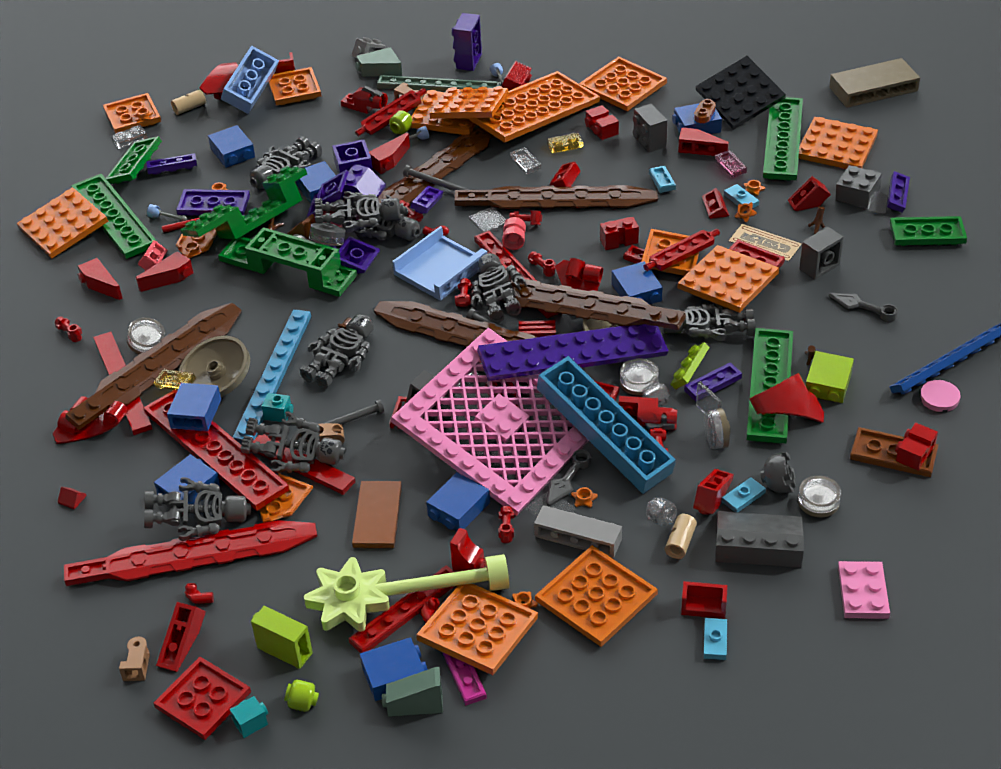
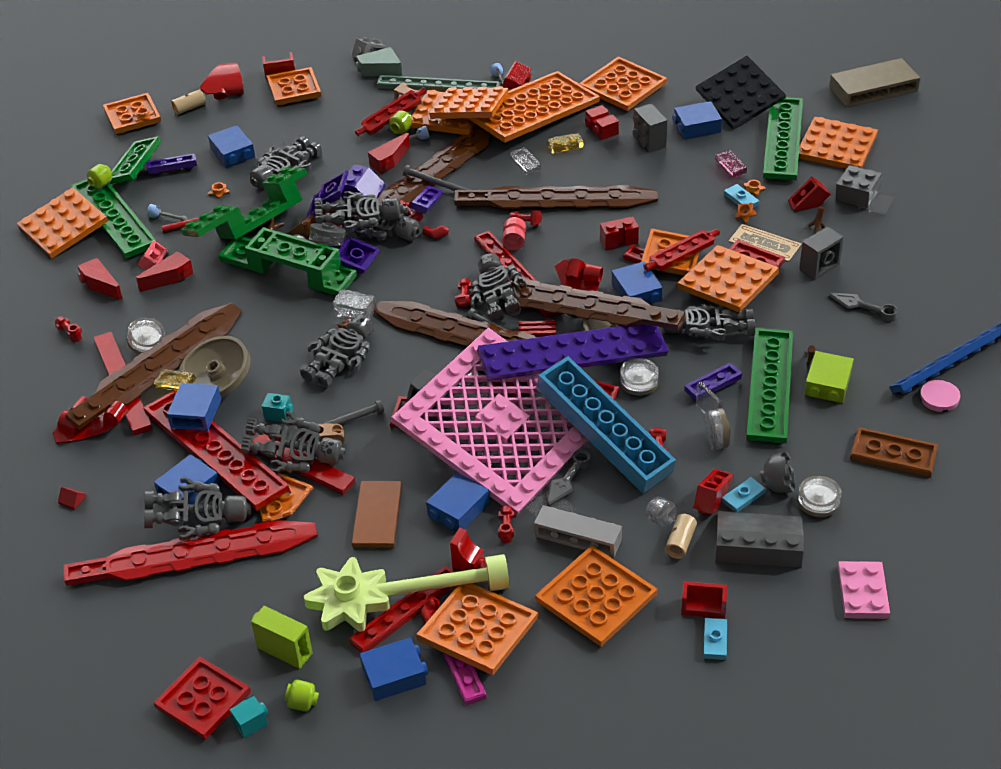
clear plate [111,125,148,149] -> none
medium nougat leg [119,636,150,681] -> none
red slope [156,602,206,672] -> none
dark purple plate [176,189,250,216] -> none
orange tile [176,228,217,258] -> none
red arm [185,583,214,604] -> none
light blue brick [221,45,279,114] -> none
dark azure plate [233,309,311,444] -> none
brick [296,161,336,204] -> none
dark purple brick [332,140,373,174] -> none
red plate [341,86,388,114] -> none
sand green slope [382,667,443,717] -> none
light blue panel [392,226,487,301] -> none
dark purple brick [452,13,482,71] -> none
clear piece [469,207,506,233] -> none
orange plate [512,592,538,608] -> none
red bar [528,251,556,277] -> none
red slope [550,161,580,187] -> none
orange plate [571,487,598,508] -> none
red plate [619,396,678,430] -> none
clear head [642,382,670,407] -> none
medium azure plate [649,166,676,193] -> none
lime plate [670,342,710,390] -> none
red slope [678,128,729,157] -> none
dark orange plate [694,99,716,123] -> none
red slope [702,188,729,219] -> none
red panel [749,373,824,423] -> none
dark purple plate [887,171,910,213] -> none
green plate [890,216,967,246] -> none
red brick [895,422,938,471] -> none
none -> lime head [87,164,112,189]
none -> clear brick [333,289,376,319]

